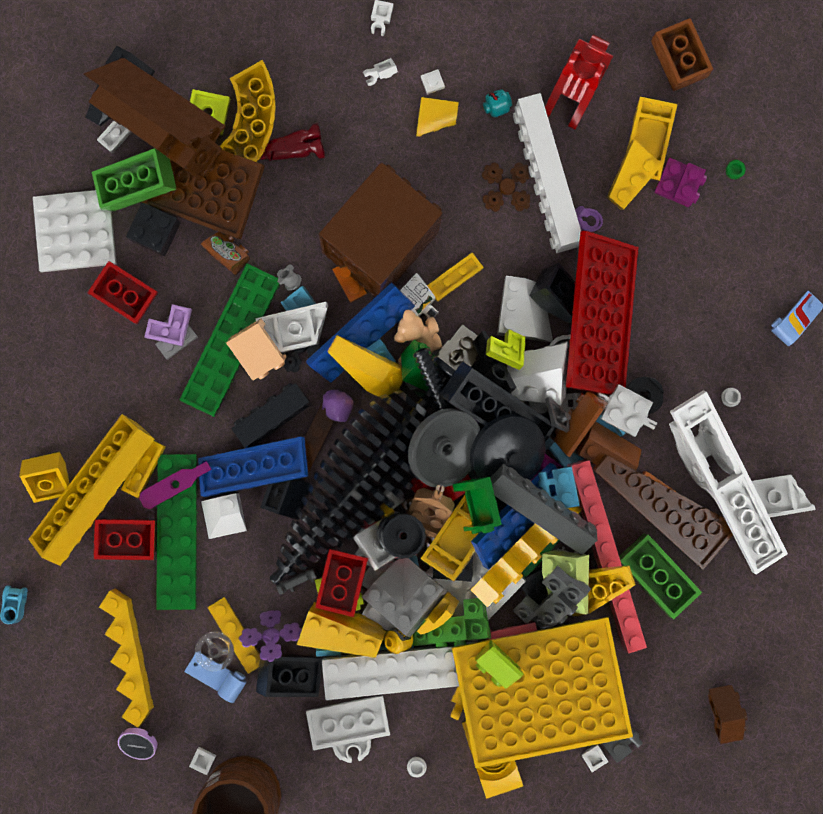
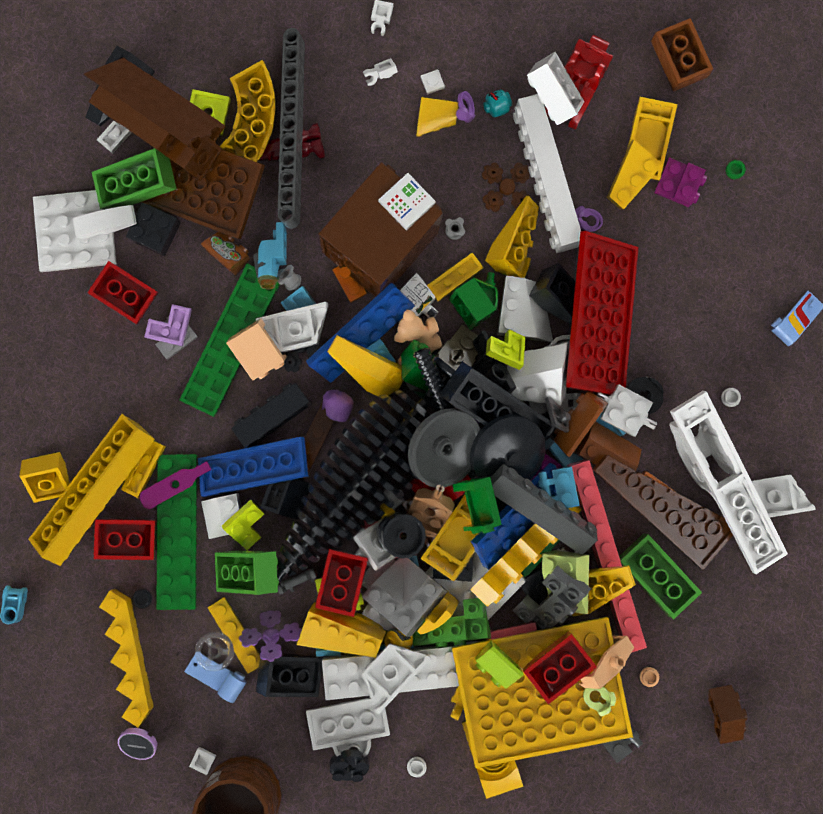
white plate [581,744,608,772] -> none
none -> white slope [73,205,137,239]
none -> black plate [132,589,152,609]
none -> bright green brick [215,551,279,595]
none -> neon yellow plate [222,500,264,550]
none -> medium azure plate [253,222,287,289]
none -> dark grey beam [278,28,305,229]
none -> black plate [329,750,369,782]
none -> white wing [362,643,431,715]
none -> white tile [378,173,436,230]
none -> light grey brick [445,217,465,240]
none -> green piece [449,272,498,330]
none -> medium lavender piece [456,91,475,123]
none -> yellow wedge [485,196,539,278]
none -> red brick [523,631,597,705]
none -> white brick [527,52,584,125]
none -> light nougat piece [579,636,634,689]
none -> yellowish green piece [583,687,616,716]
none -> light nougat plate [640,667,659,687]

